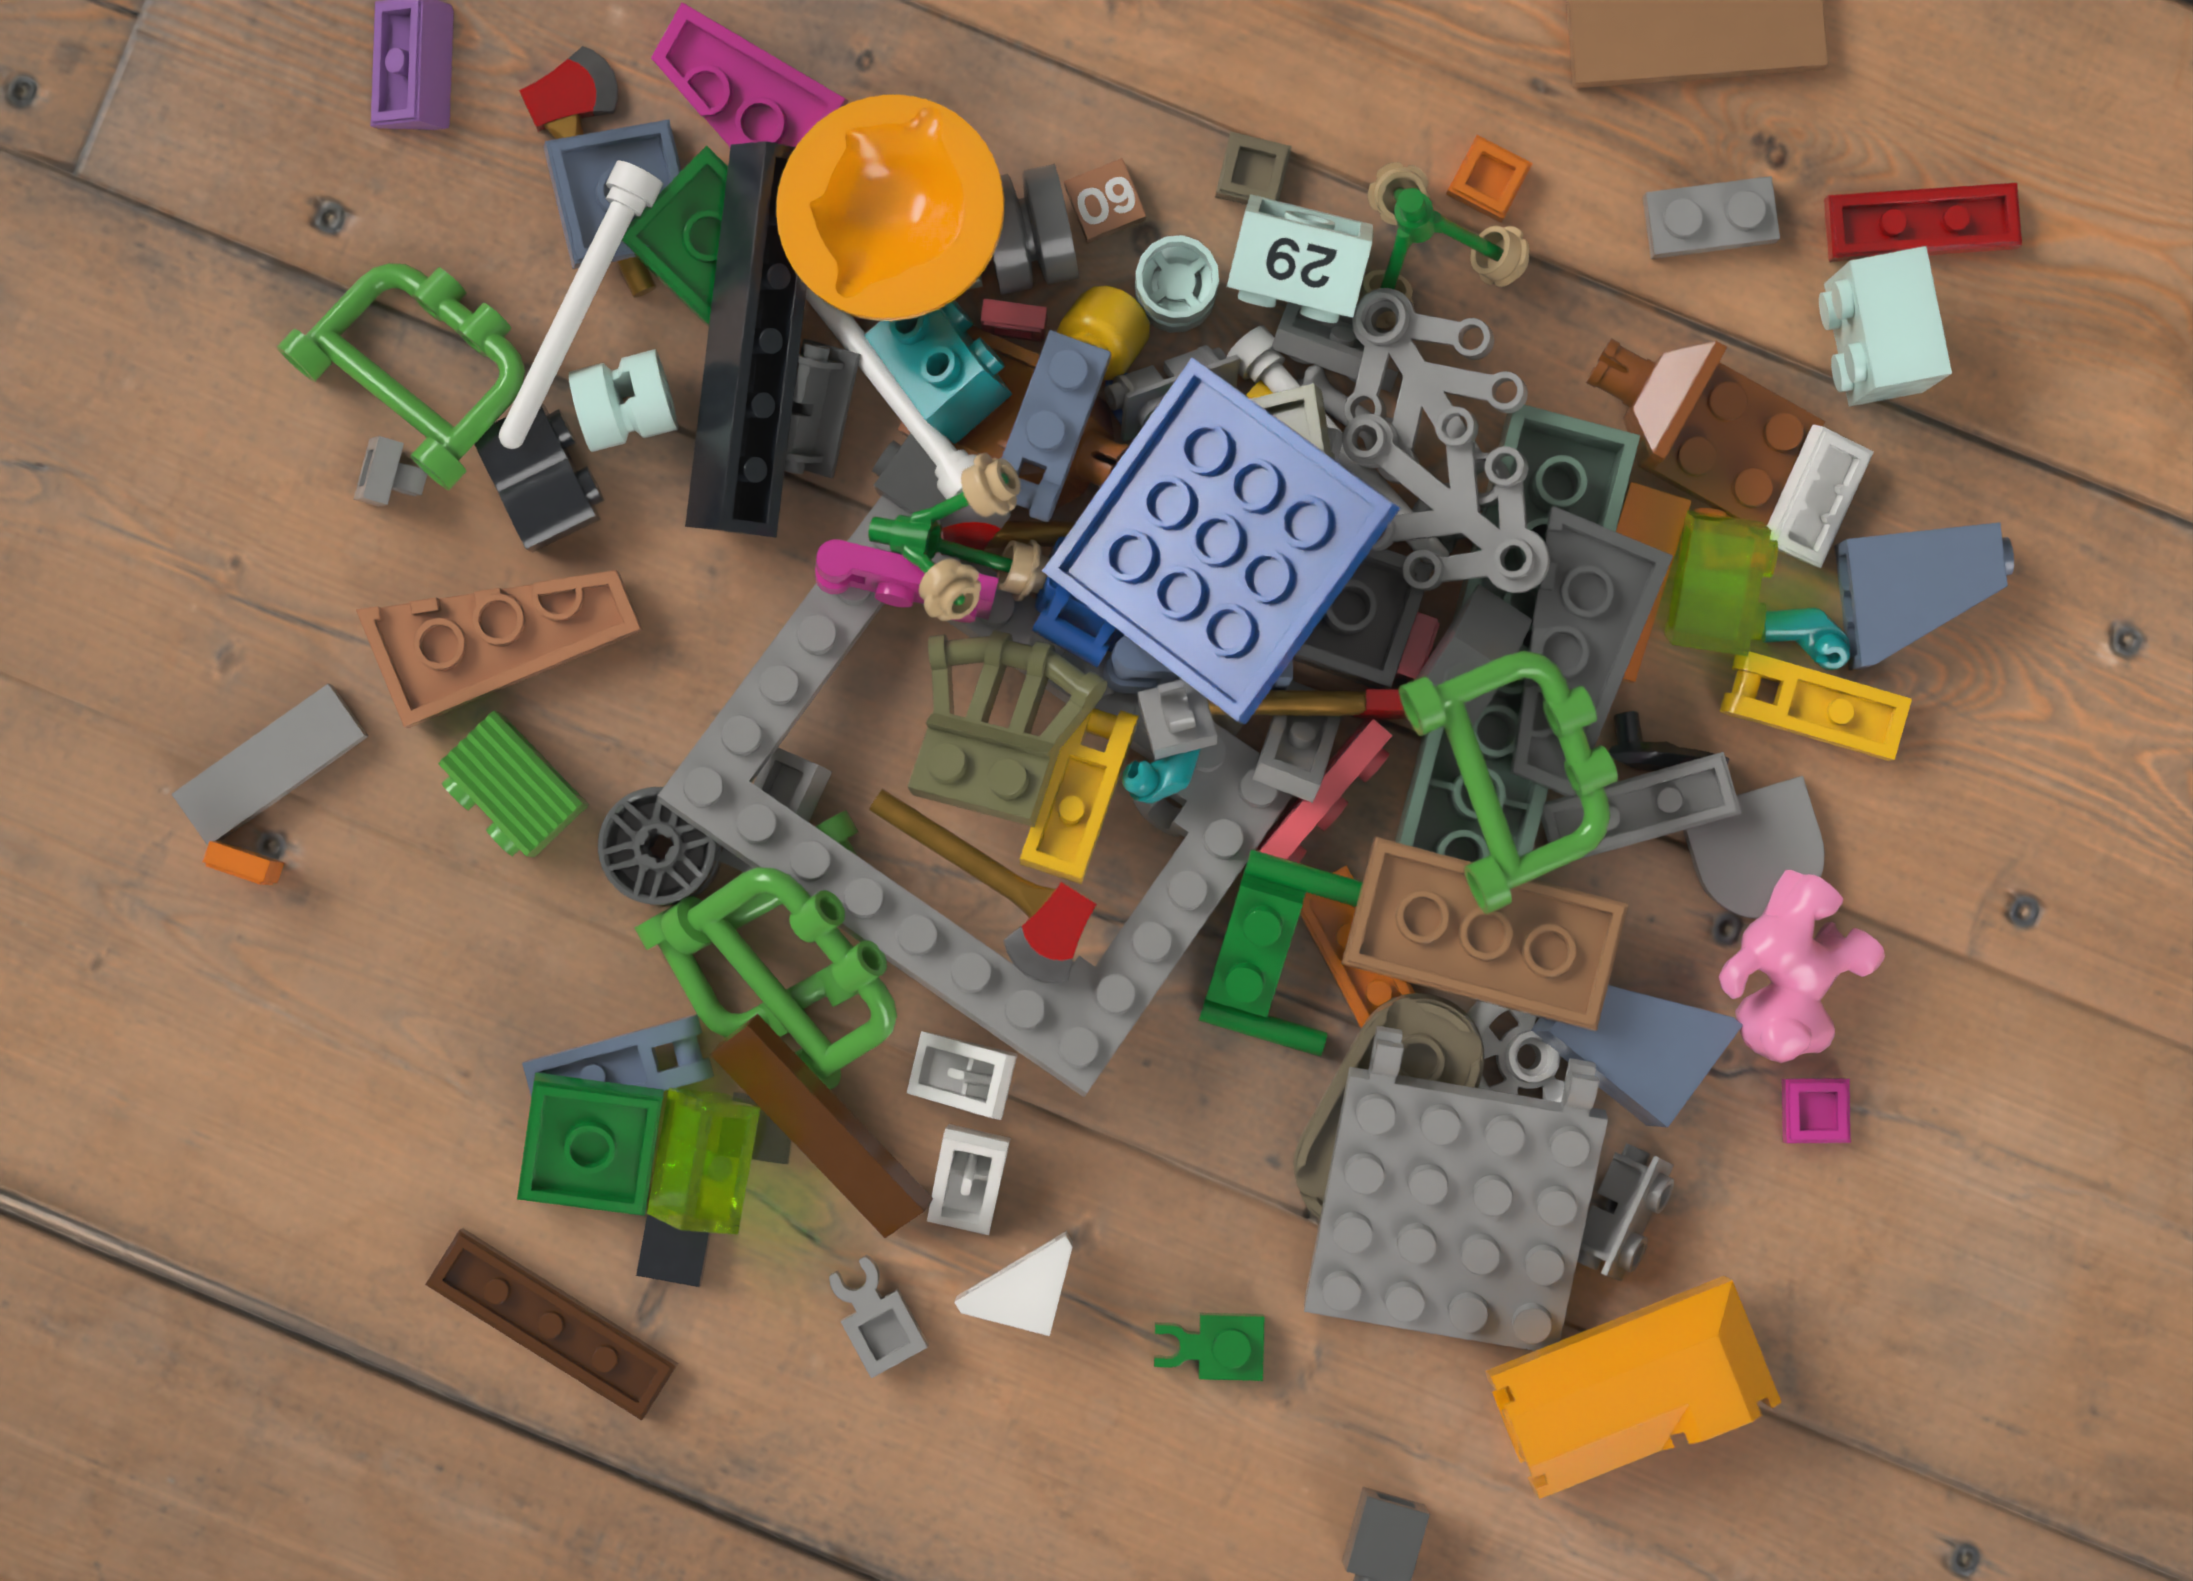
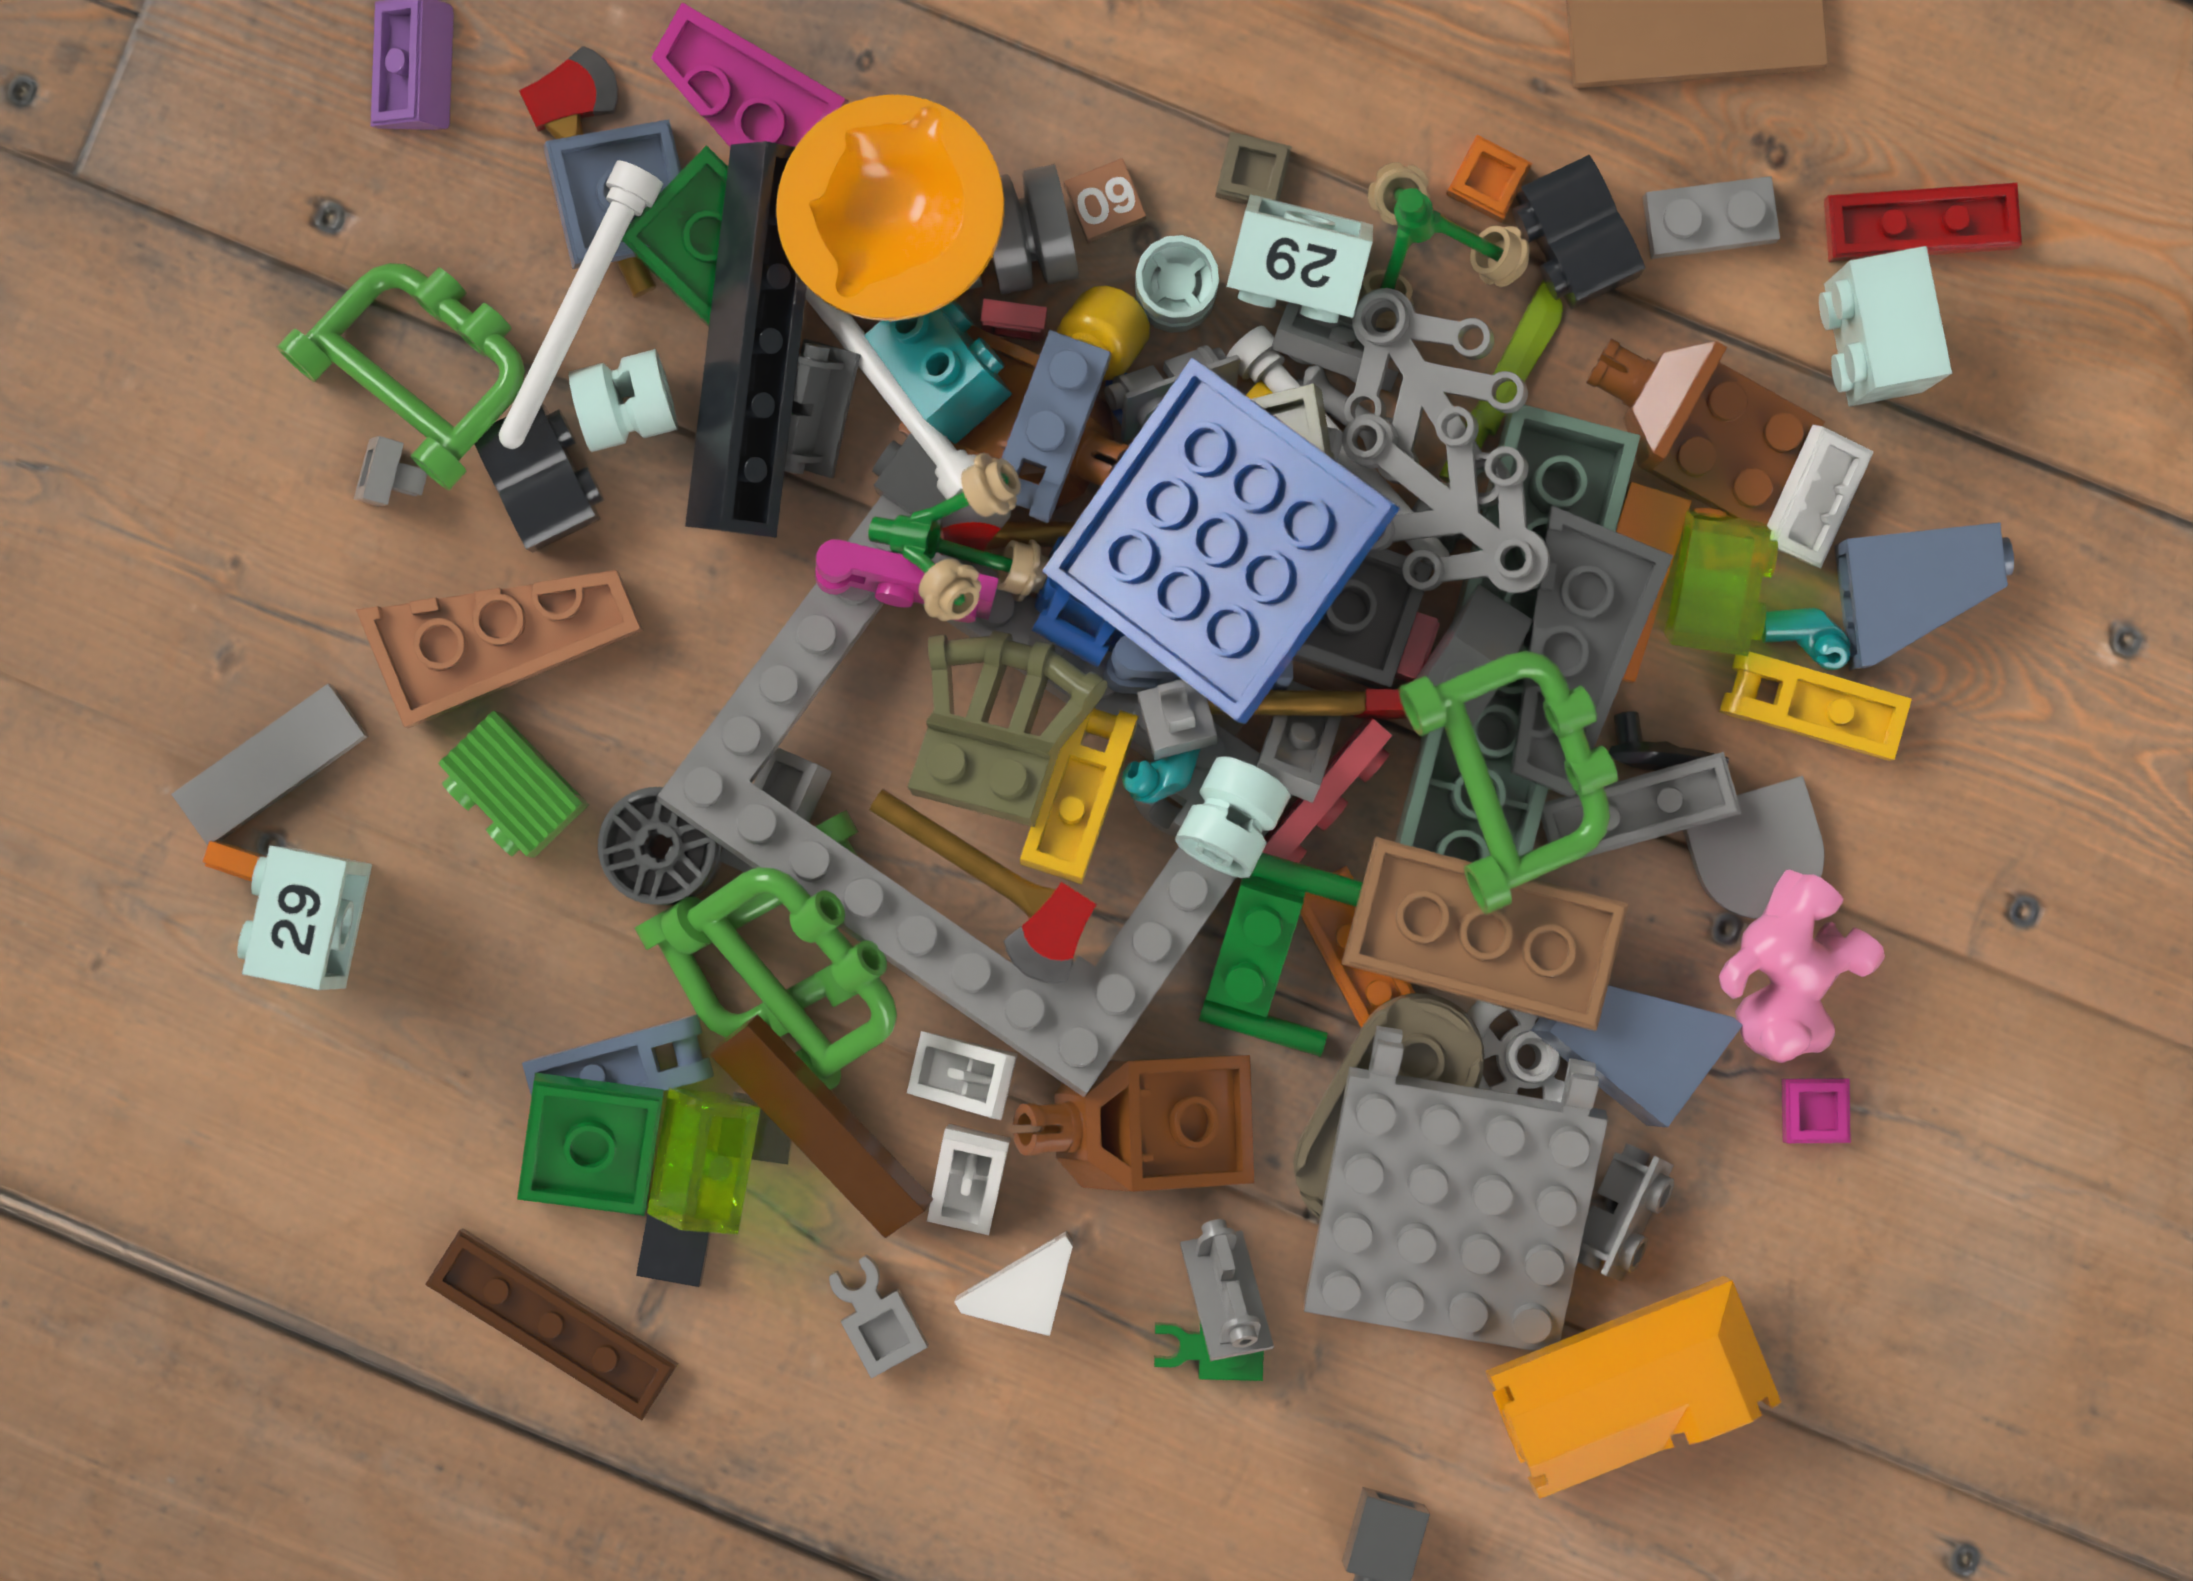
none -> light aqua brick [237,846,372,990]
none -> dark orange plate [1013,1055,1254,1192]
none -> light aqua wheel [1175,756,1291,878]
none -> light grey hinge [1180,1219,1274,1361]
none -> lime piece [1439,280,1563,483]
none -> black brick [1512,155,1645,310]

